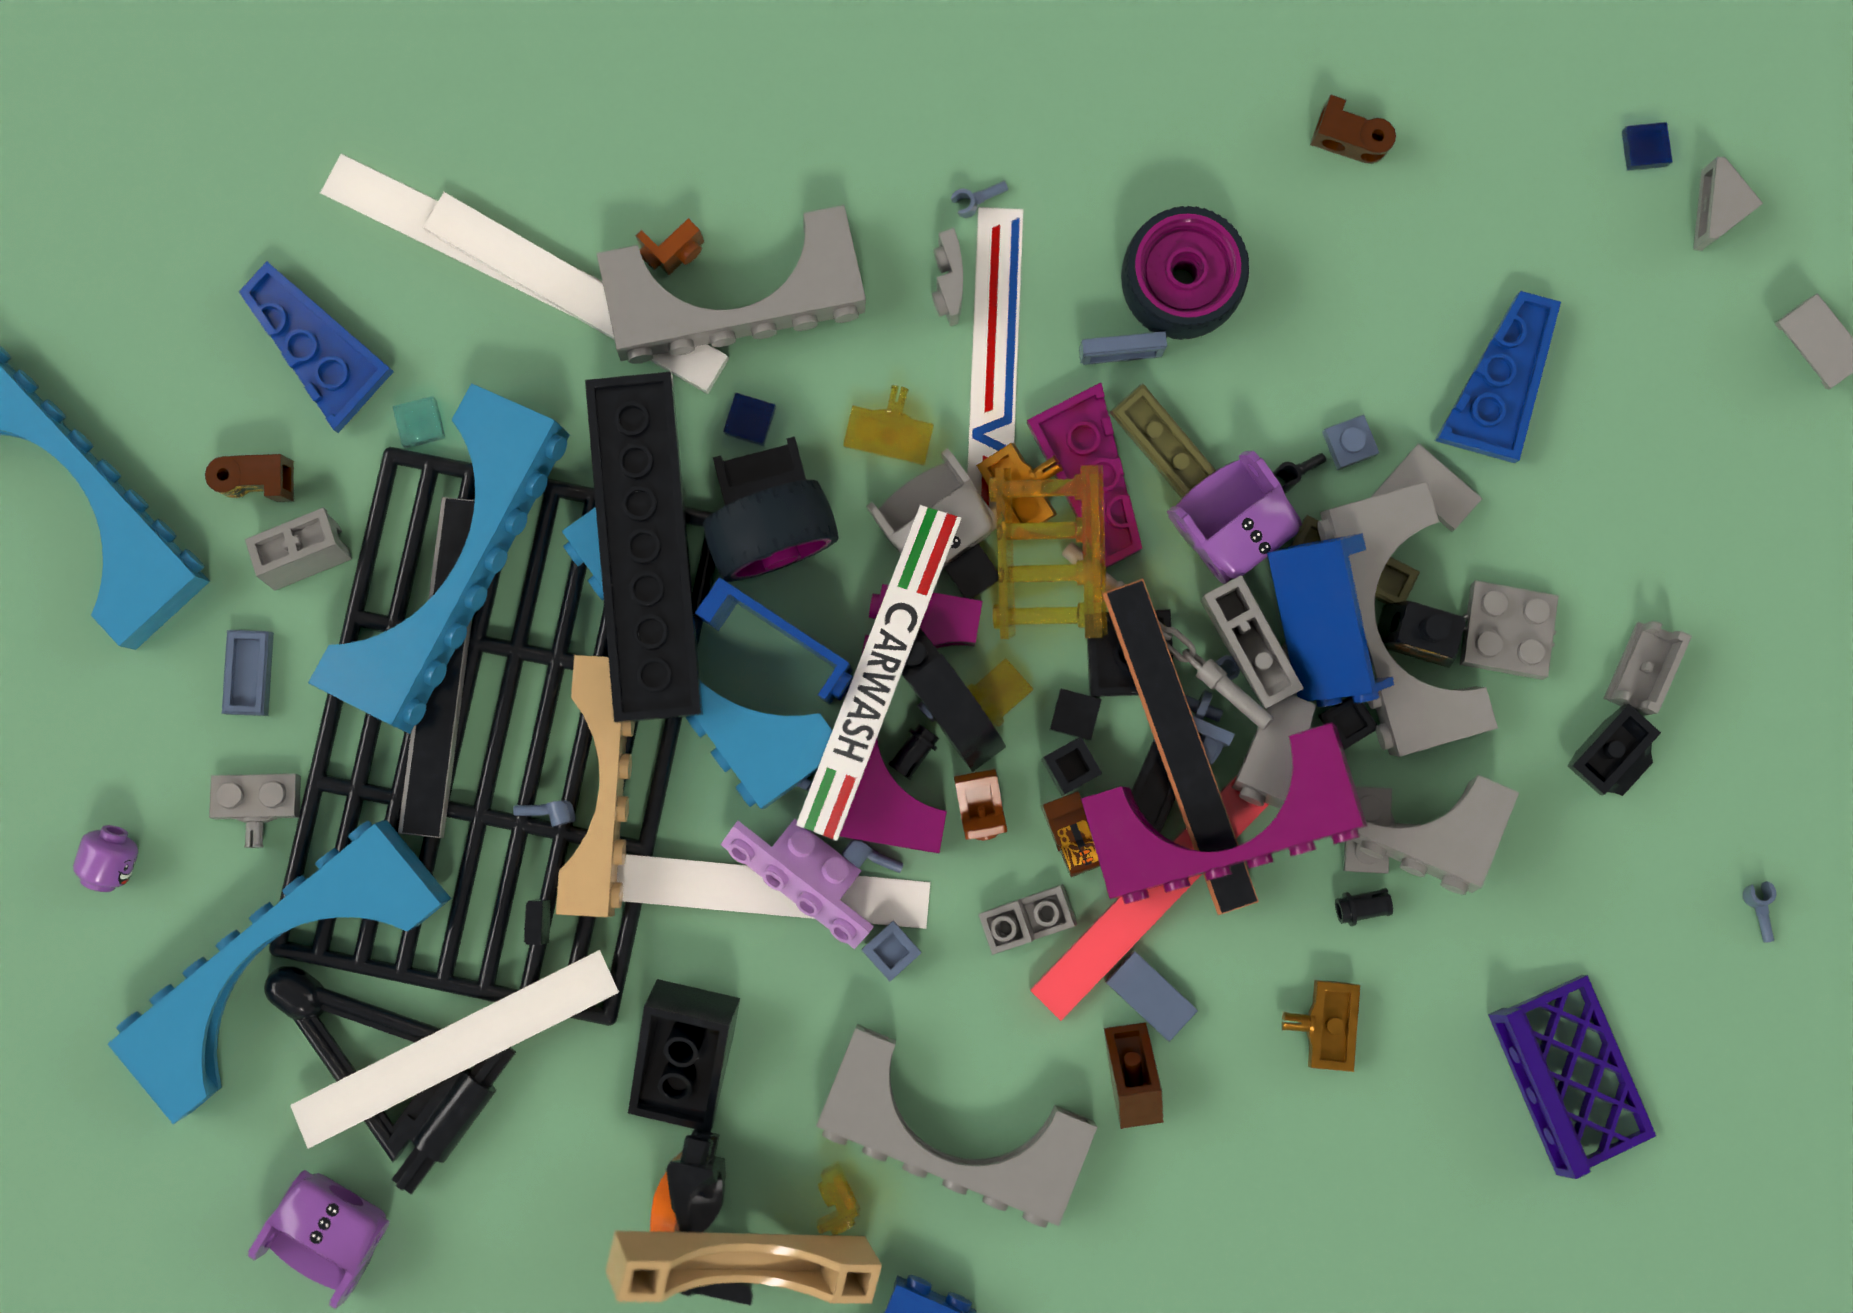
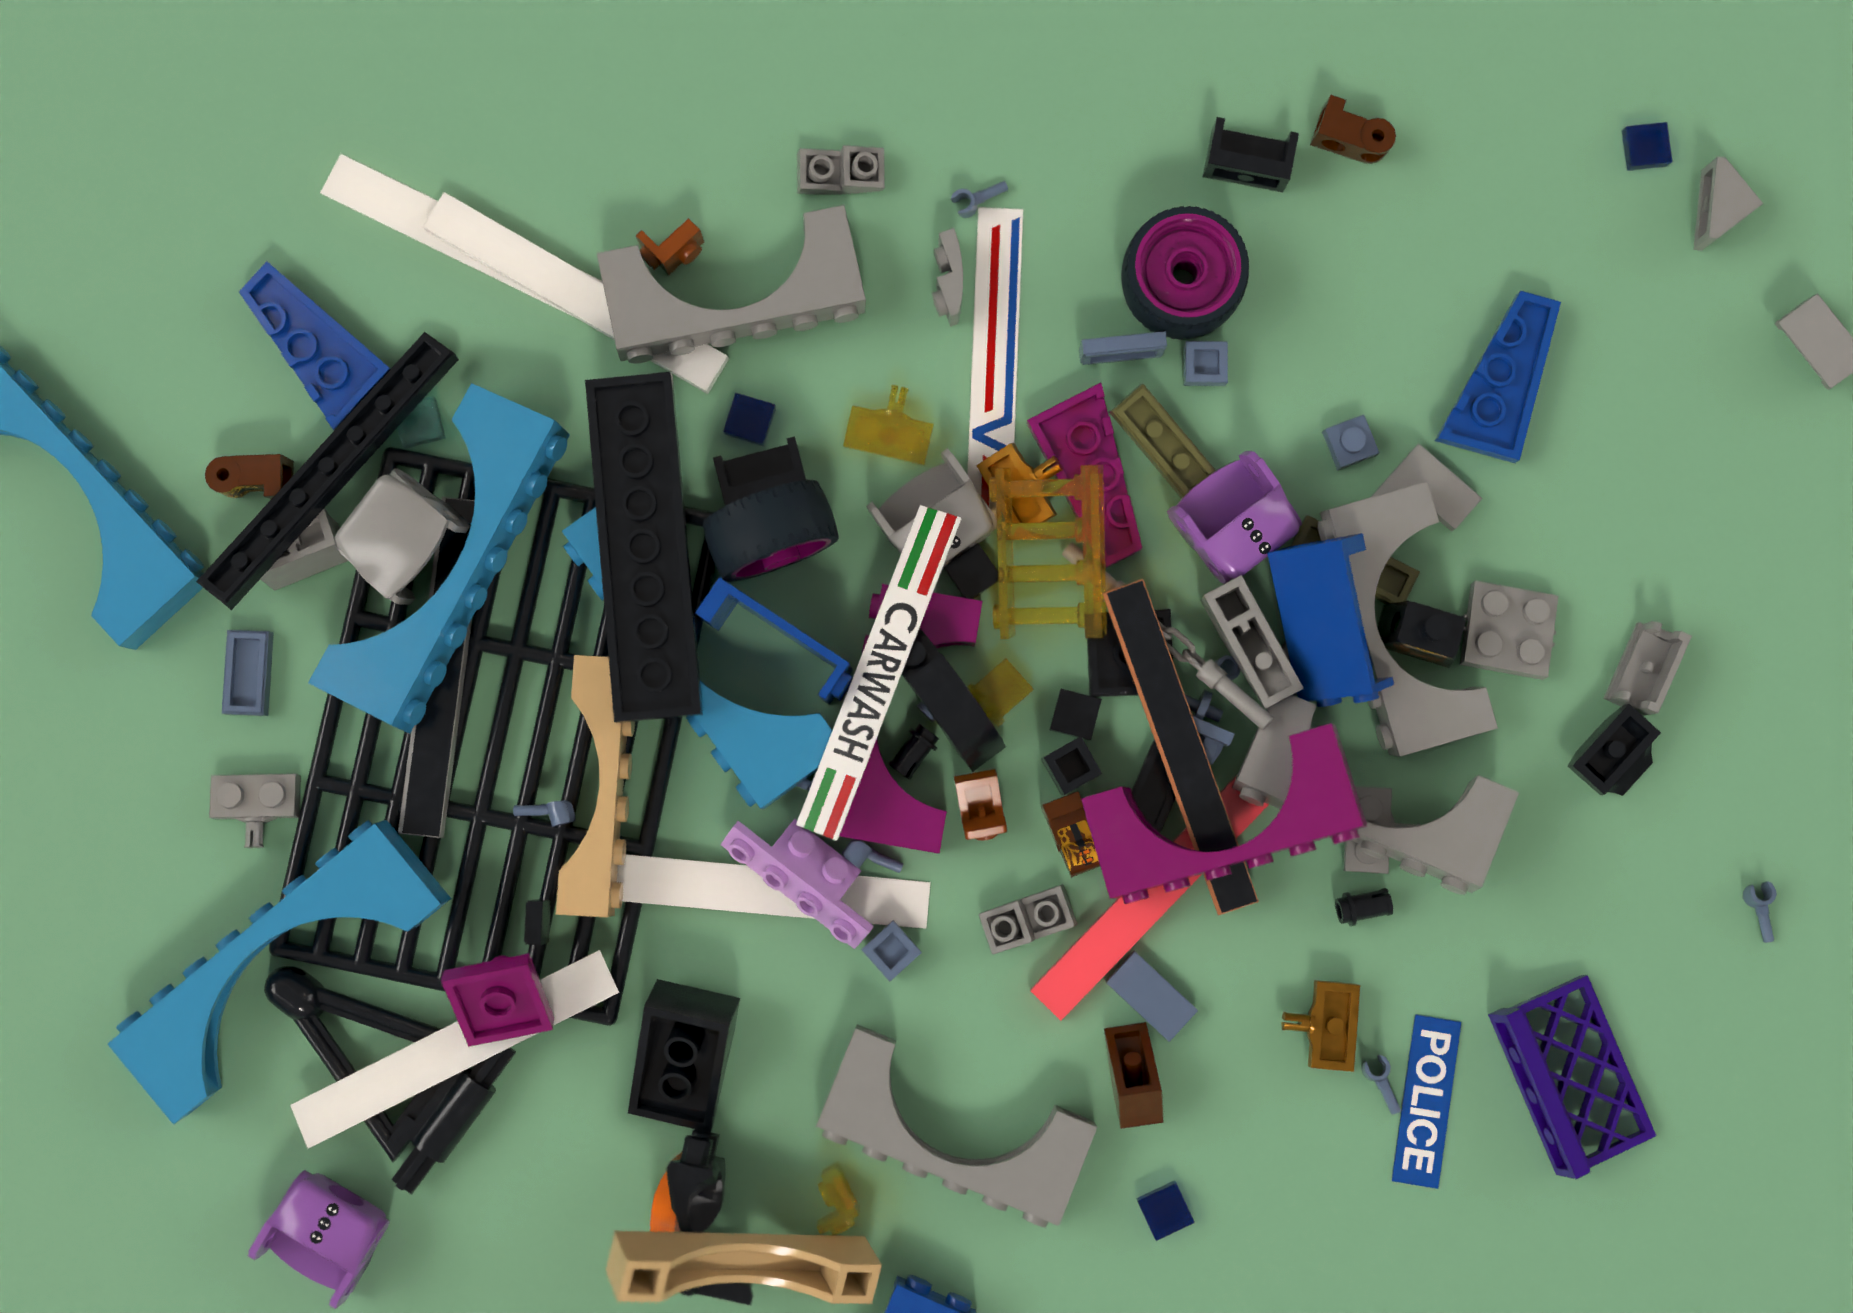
medium lavender head [73,825,138,892] -> none
black hand [1272,453,1326,494] -> none
black tile [1318,696,1377,750] -> none
none -> black tile [196,332,459,610]
none -> light grey piece [335,468,471,605]
none -> magenta tile [441,953,554,1047]
none -> light grey slope [797,145,885,194]
none -> clear blue tile [1136,1180,1195,1241]
none -> sand blue plate [1184,341,1228,386]
none -> black panel [1203,117,1299,193]
none -> sand blue hand [1362,1055,1401,1114]
none -> blue sticker [1392,1015,1461,1189]

